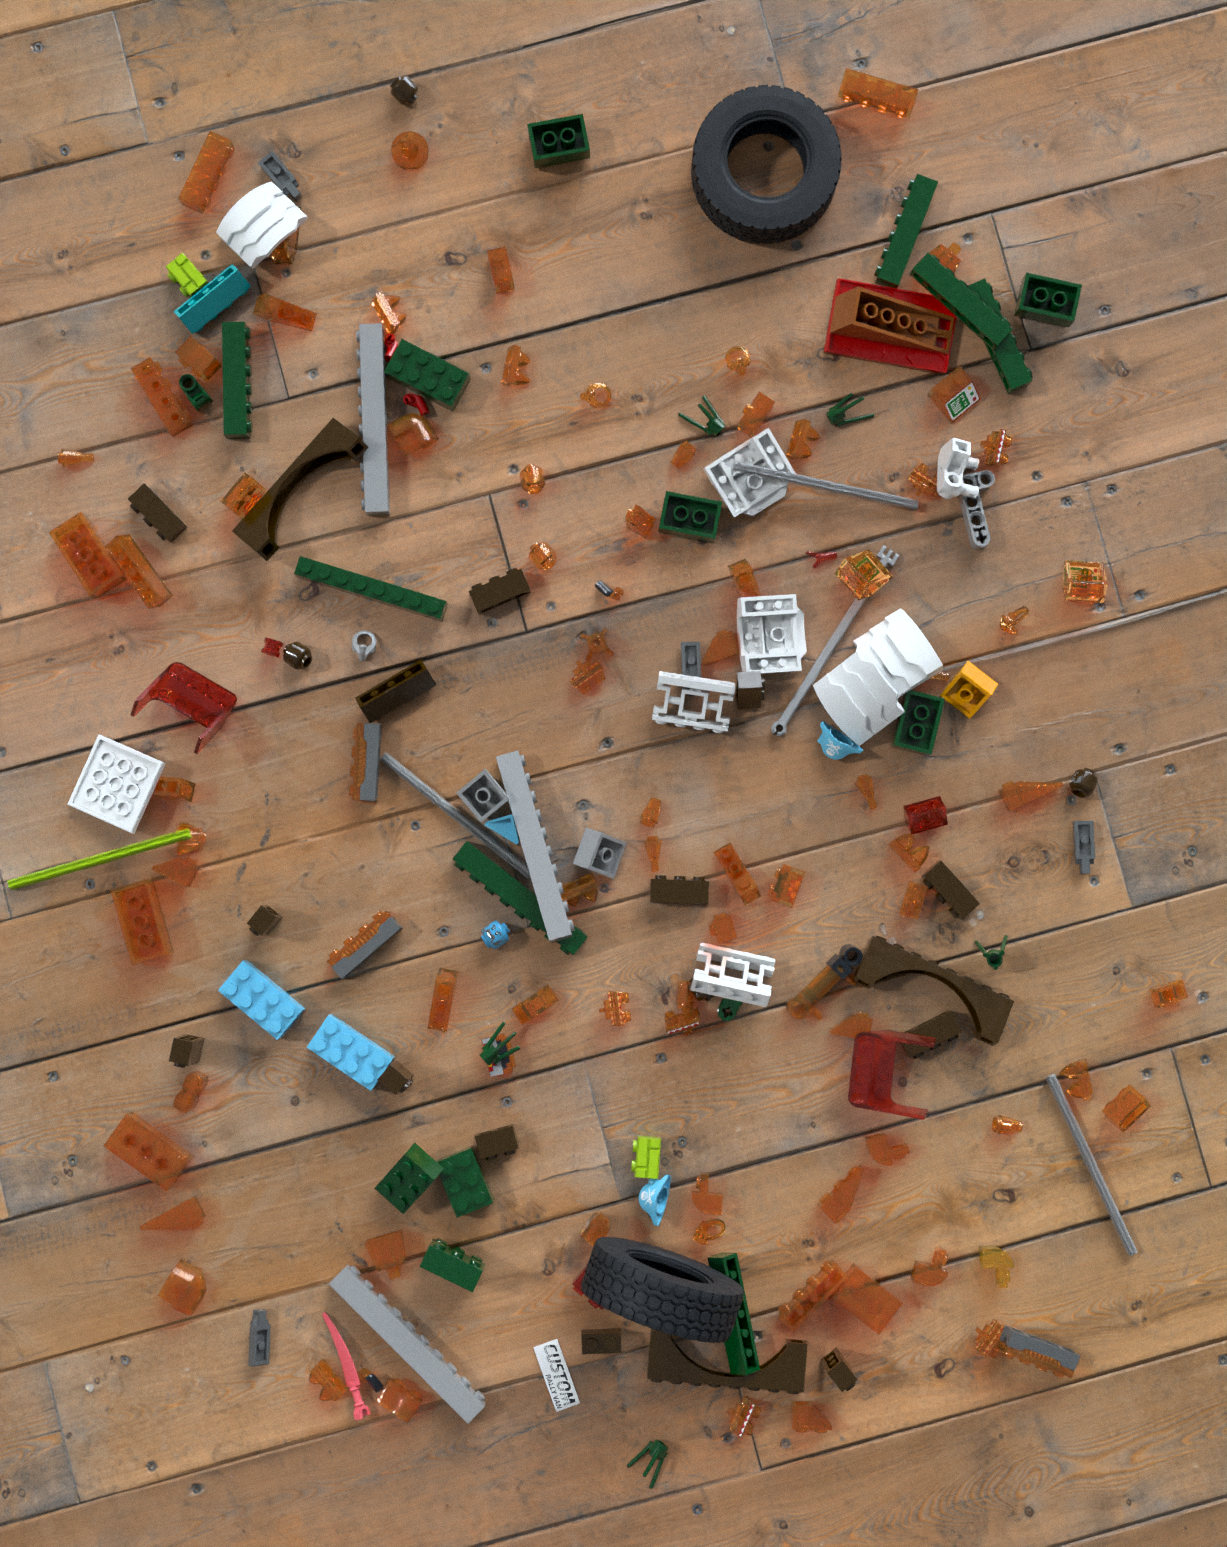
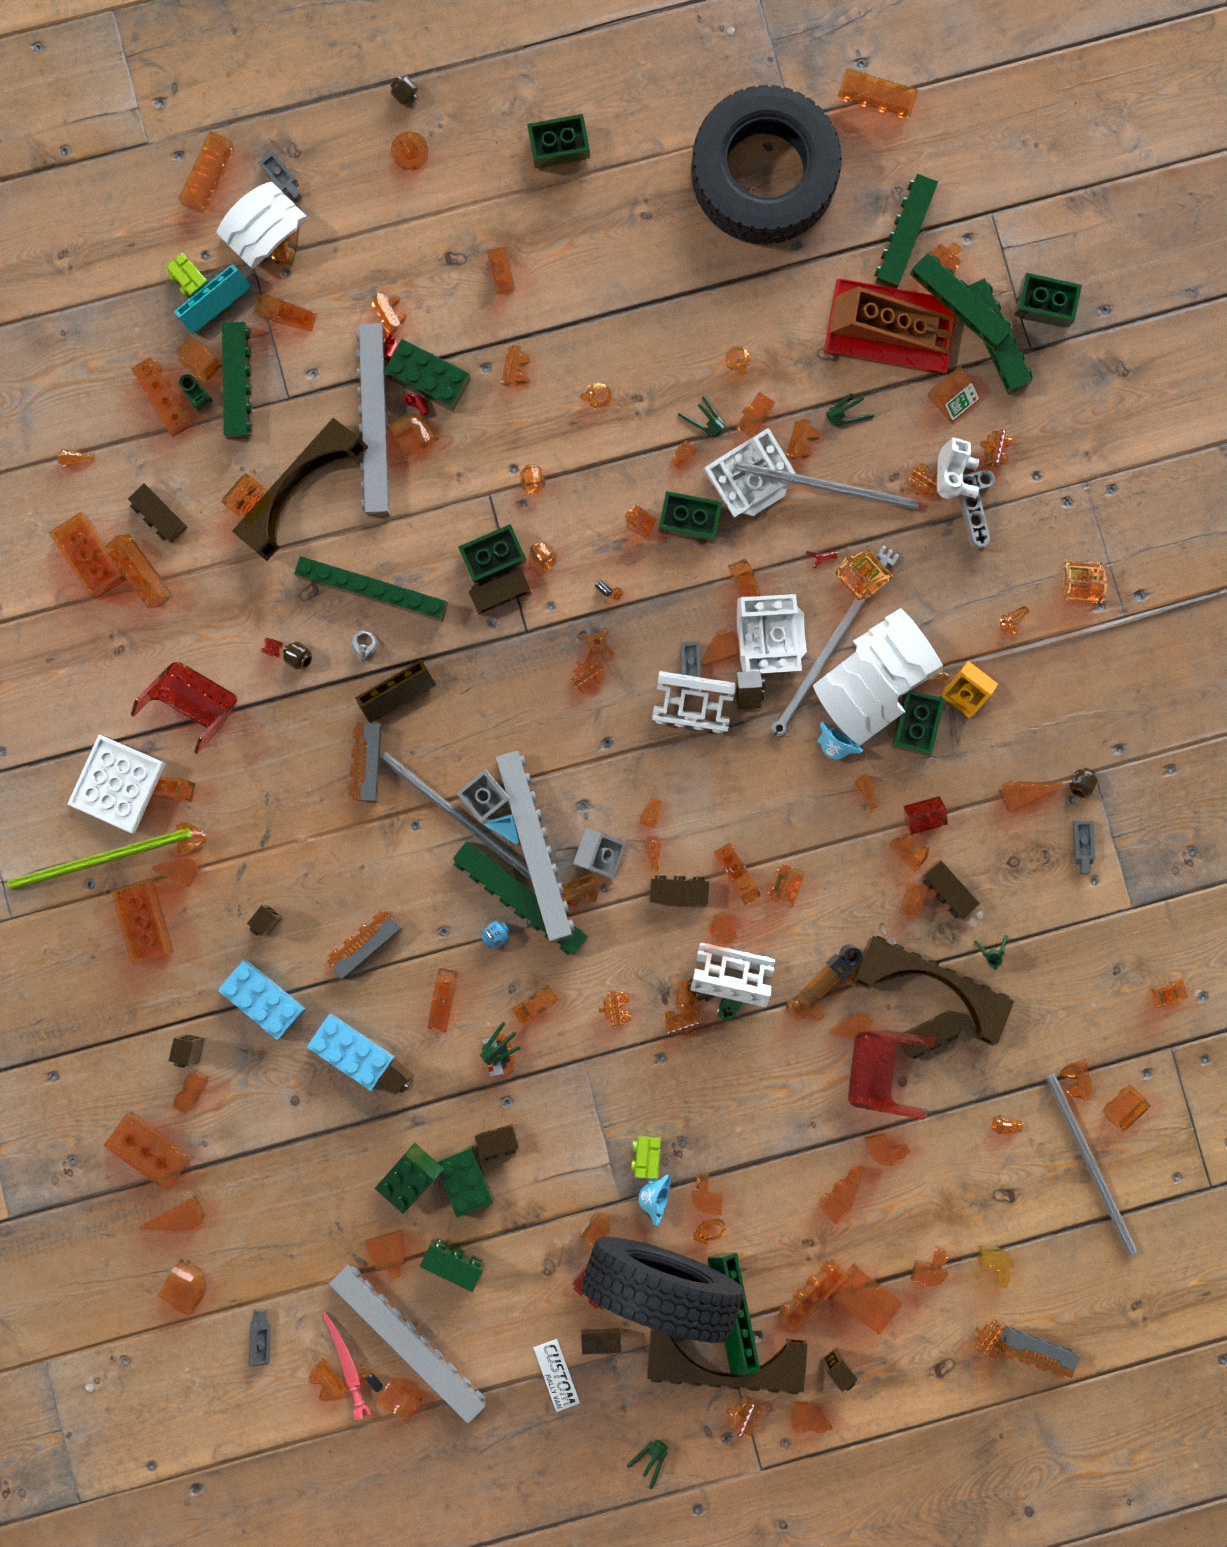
none -> dark green brick [458,524,527,585]

